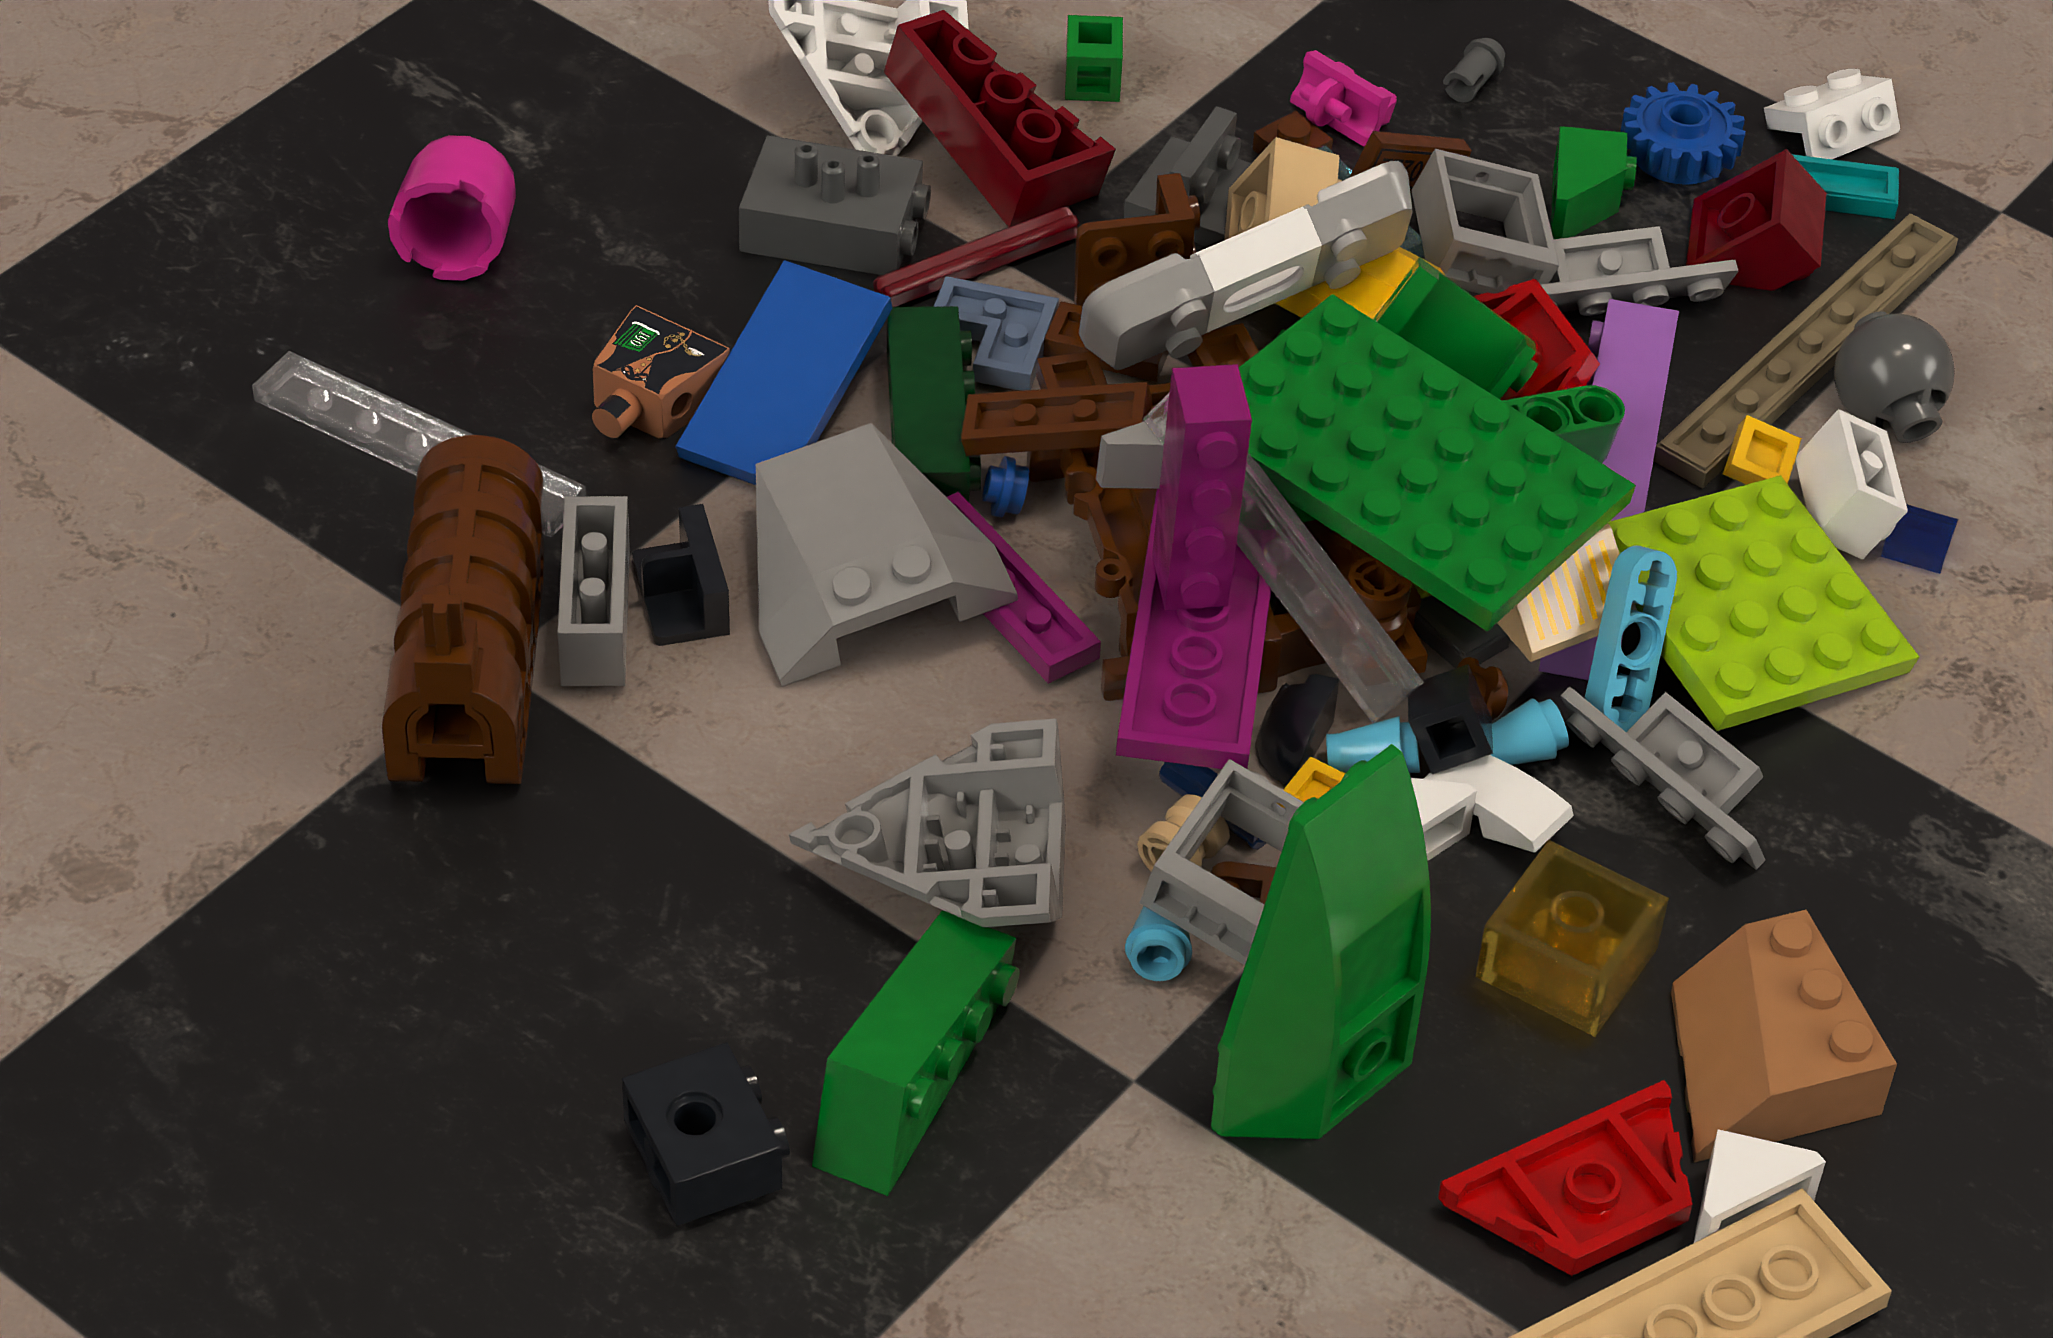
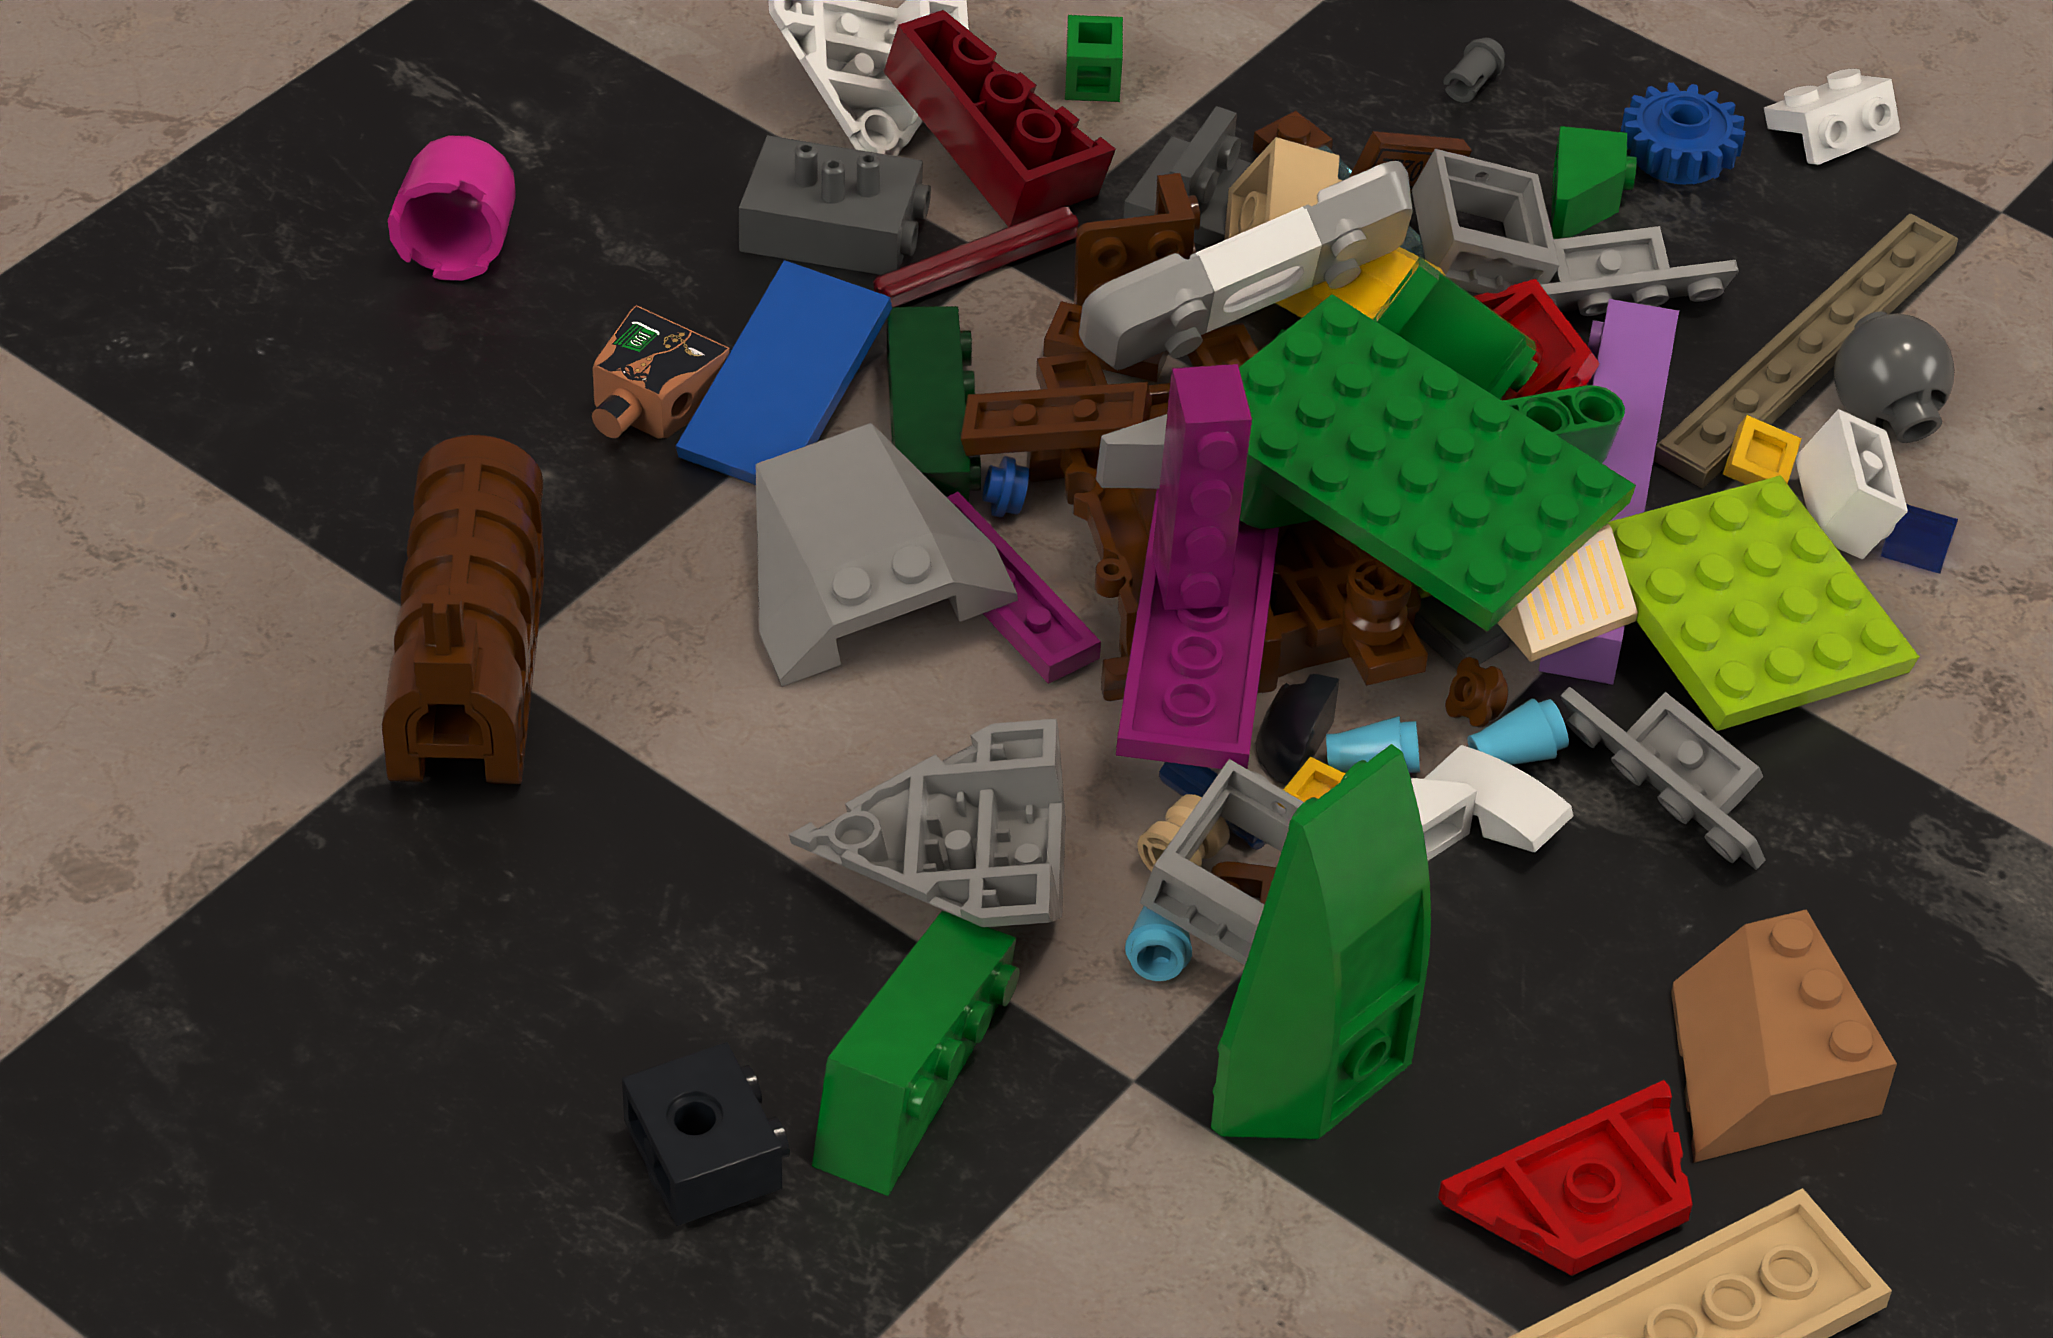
clear tile [252,351,586,538] -> none
light grey brick [558,496,630,686] -> none
black panel [632,504,730,646] -> none
sand blue plate [934,276,1059,391] -> none
clear tile [1143,392,1424,723] -> none
dark pink hips [1289,50,1397,147] -> none
black brick [1408,664,1493,774] -> none
clear yellow brick [1476,840,1669,1037] -> none
medium azure beam [1585,546,1677,732] -> none
dark red slope [1686,149,1827,291] -> none
white slope [1694,1129,1826,1243] -> none
teal tile [1792,154,1899,219] -> none

